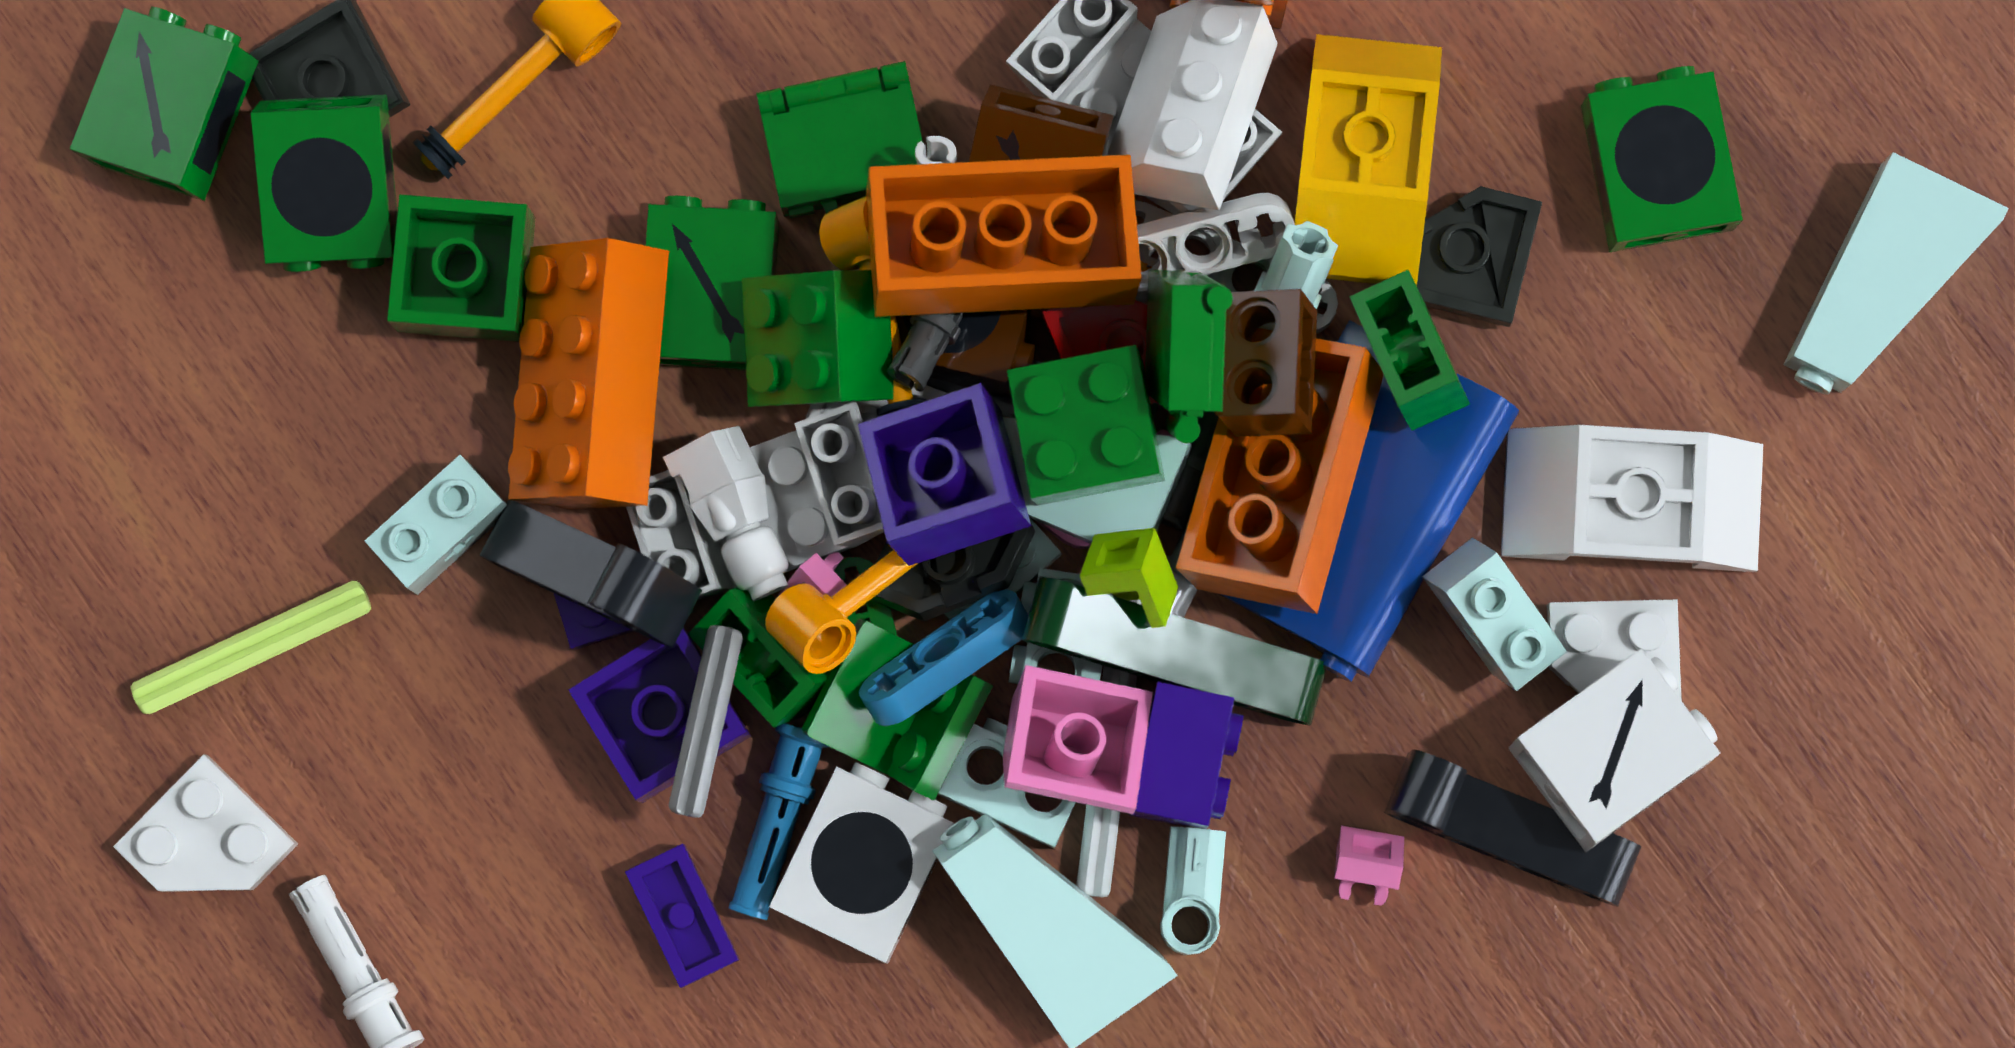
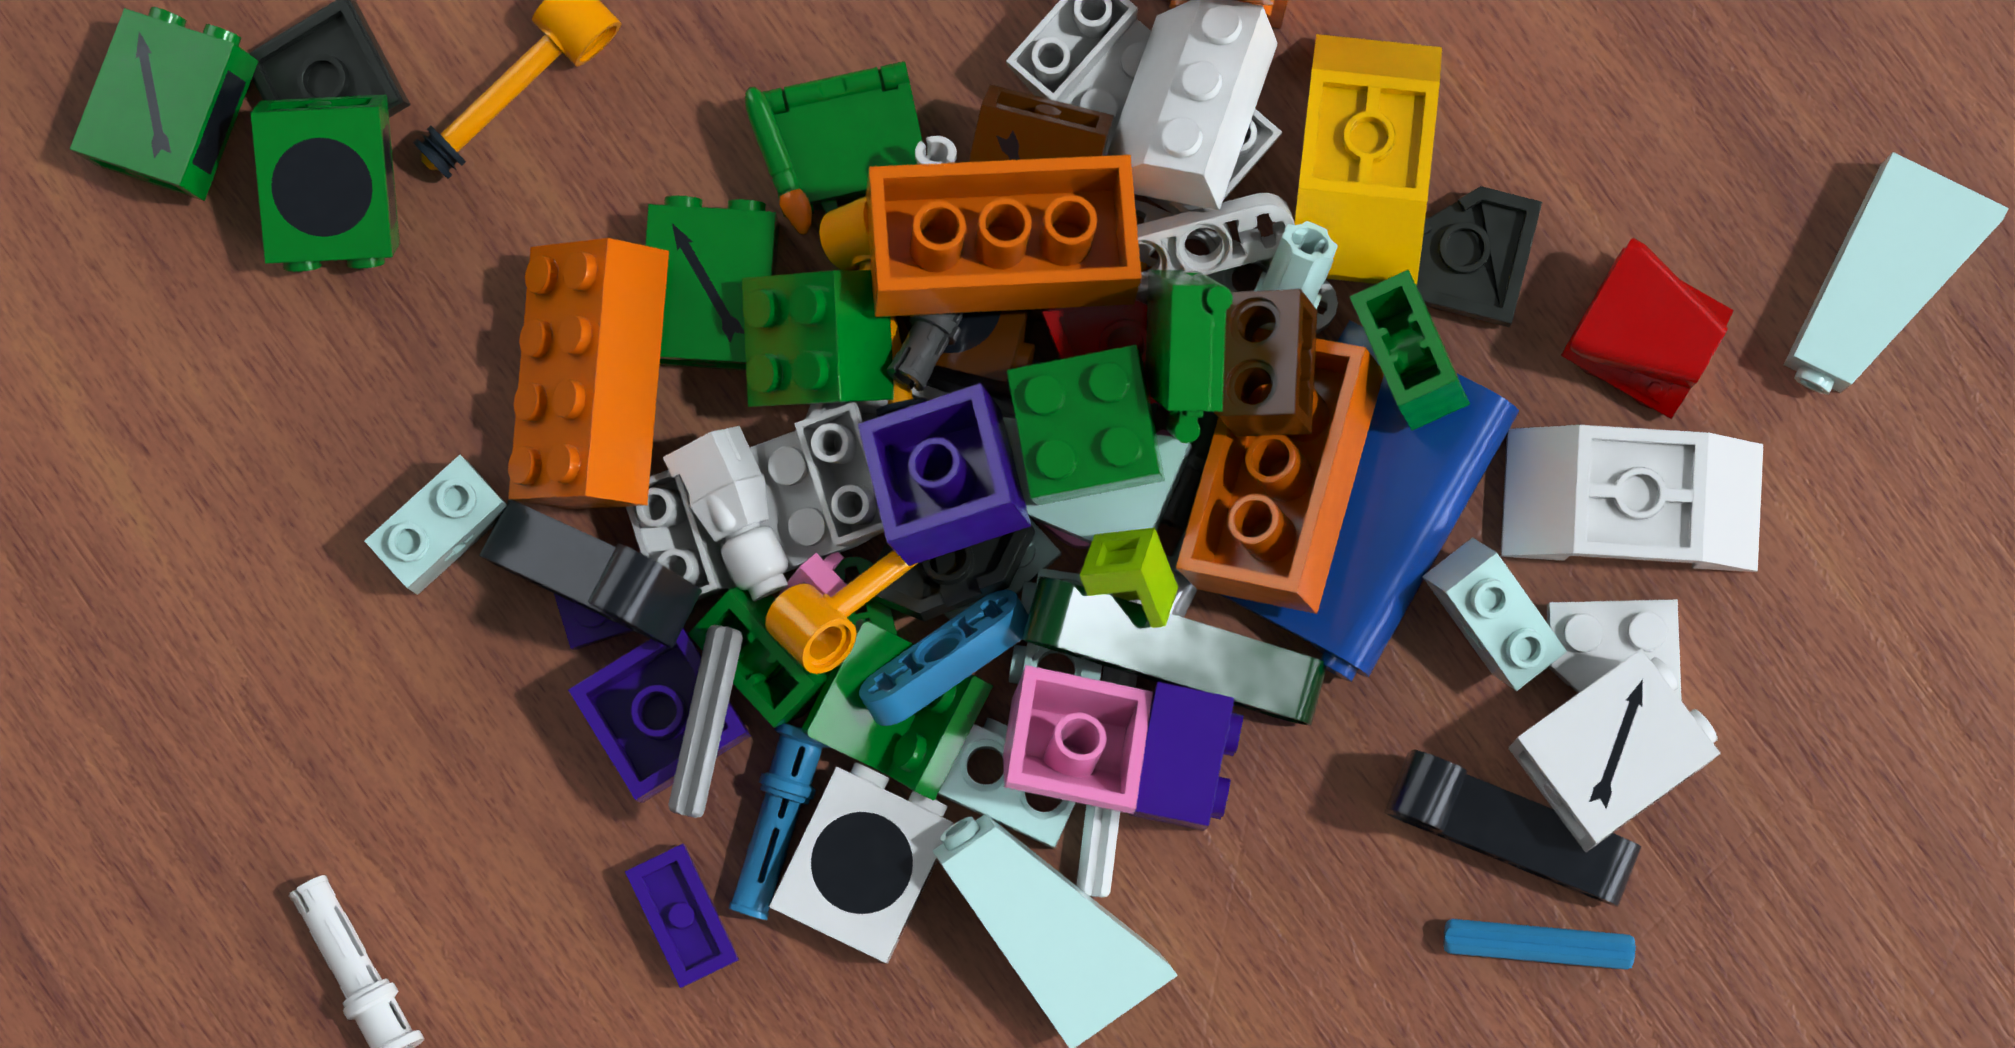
white plate [113,754,298,892] -> none
yellowish green axle [130,581,371,714] -> none
green brick [387,194,536,342] -> none
light aqua piece [1160,826,1226,955] -> none
bright pink tile [1335,825,1404,906] -> none
green brick [1581,66,1743,253] -> none
none -> green piece [745,87,812,235]
none -> dark azure axle [1443,919,1636,969]
none -> red piece [1561,238,1734,419]

